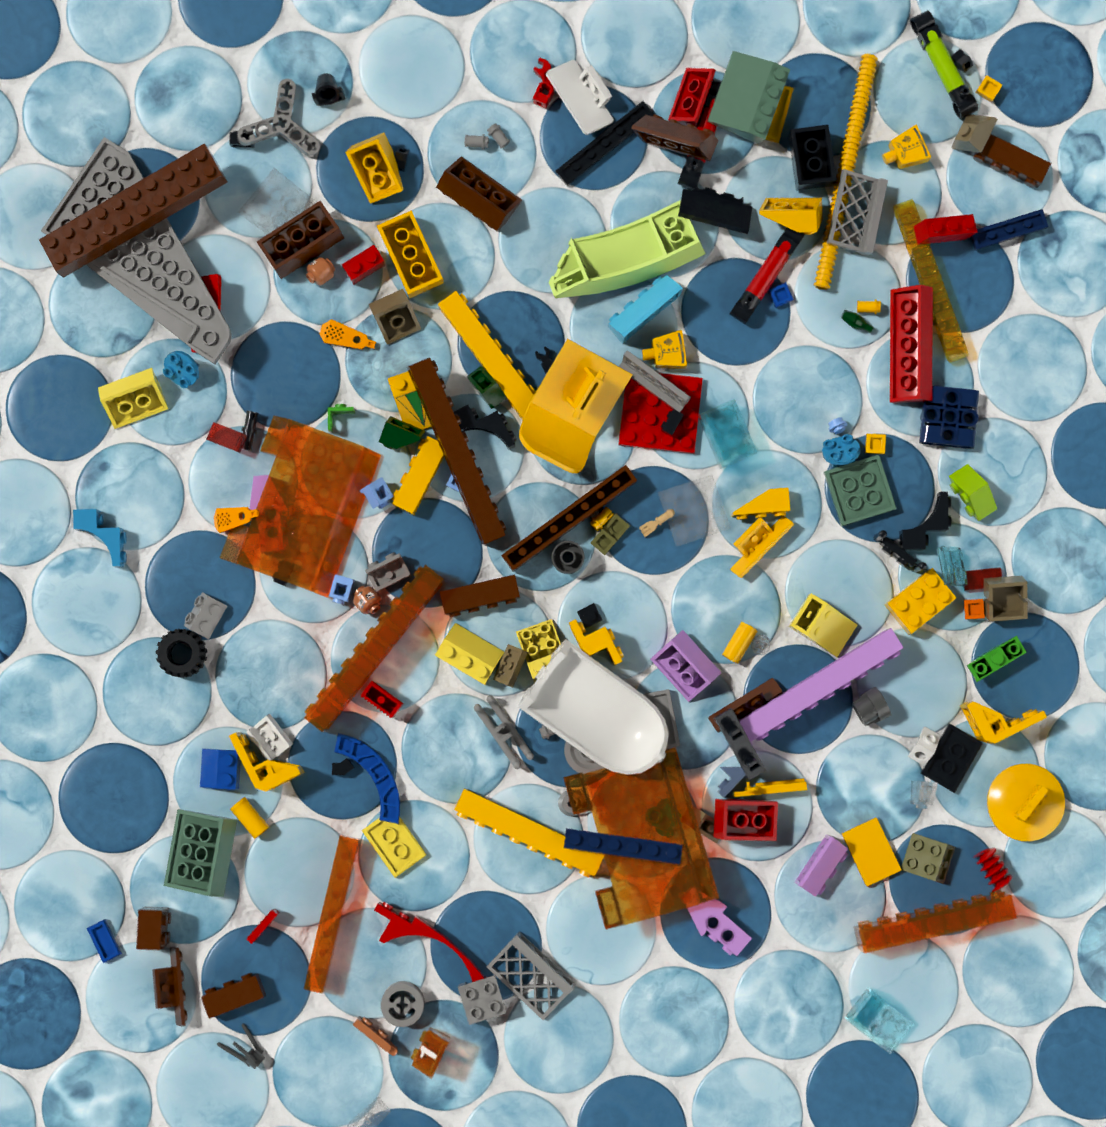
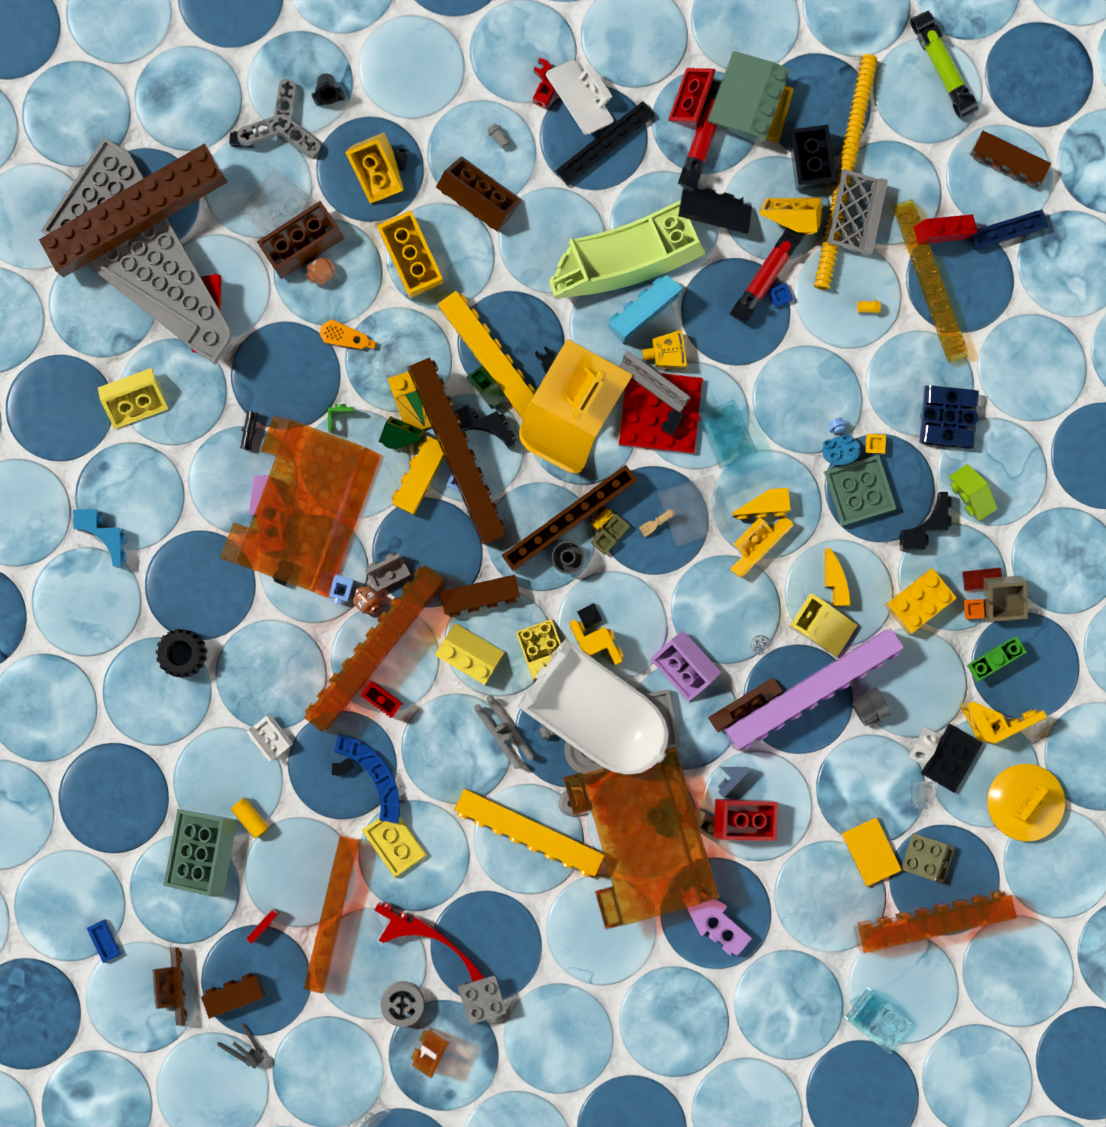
reddish brown brick [136,906,171,950] -> none
dark azure plate [163,351,200,388] -> none
light grey bracket [184,592,227,639] -> none
blue slope [200,749,241,790] -> none
clear red tile [206,422,247,453] -> none
light orange piece [214,507,259,533] -> none
yellow bracket [229,732,305,791] -> none
red brick [342,245,386,285] -> none
nougat hinge [353,1016,398,1056] -> none
light blue brick [359,477,394,509] -> none
dark tan slope [369,289,421,345] -> none
light grey pin [465,134,489,149] -> none
light grey fence [487,931,576,1020] -> none
dark tan bracket [493,644,528,688] -> none
dark blue plate [564,828,683,865] -> none
reddish brown slope [631,115,719,161] -> none
black hose [714,708,766,780] -> none
yellow pin [722,621,758,664] -> none
yellow piece [734,778,807,797] -> none
lavender slope [794,834,848,897] -> none
dark green piece [841,310,873,333] -> none
black plate [873,530,927,573] -> none
yellow torso [882,124,931,169] -> none
red arch [890,285,933,403] -> none
clear light blue plate [937,546,968,586] -> none
black piece [951,48,973,73] -> none
dark tan slope [951,114,998,153] -> none
red piece [973,847,1012,892] -> none
yellow plate [975,75,1002,102] -> none
none -> yellow slope [824,548,850,606]

